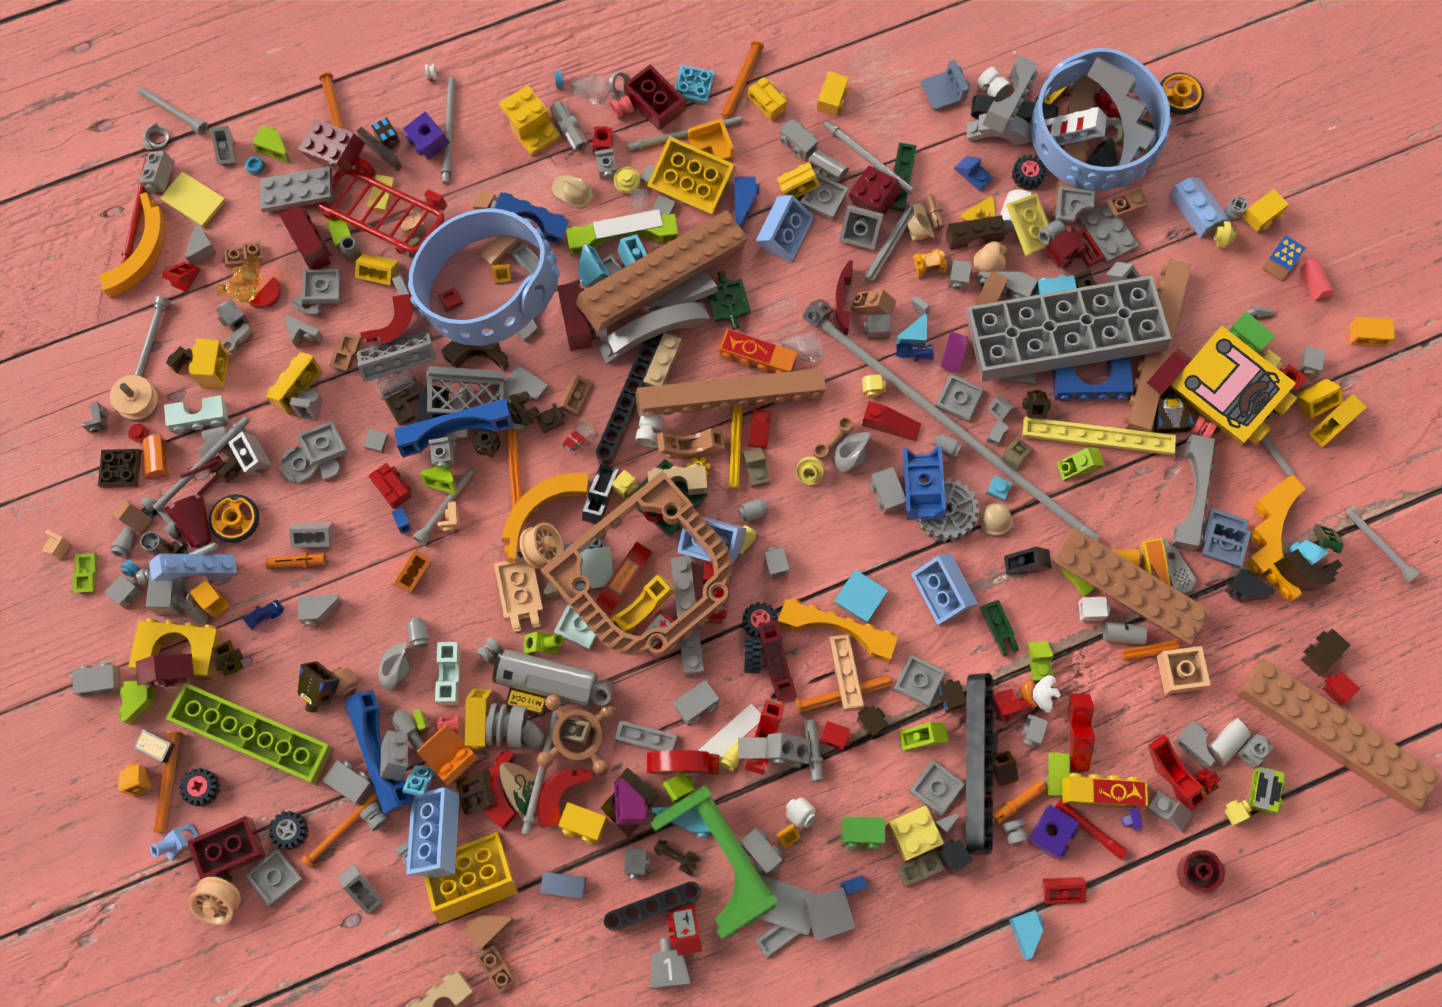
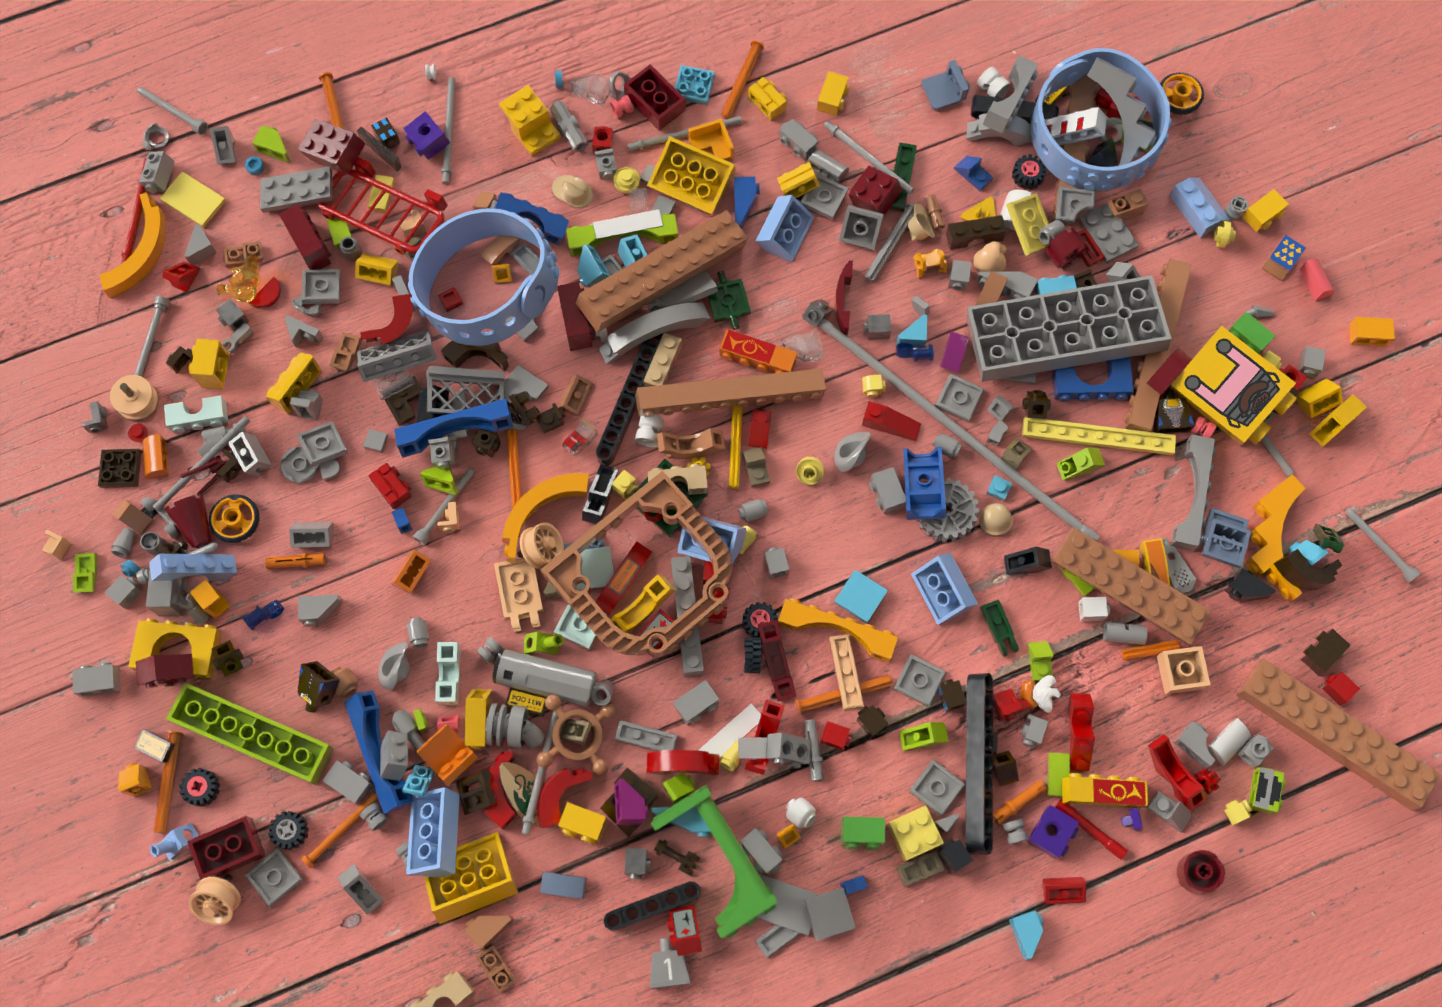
lime slope [119,681,154,724] -> none
nougat bar [813,417,853,460] -> none
nougat slope [850,289,896,317] -> none

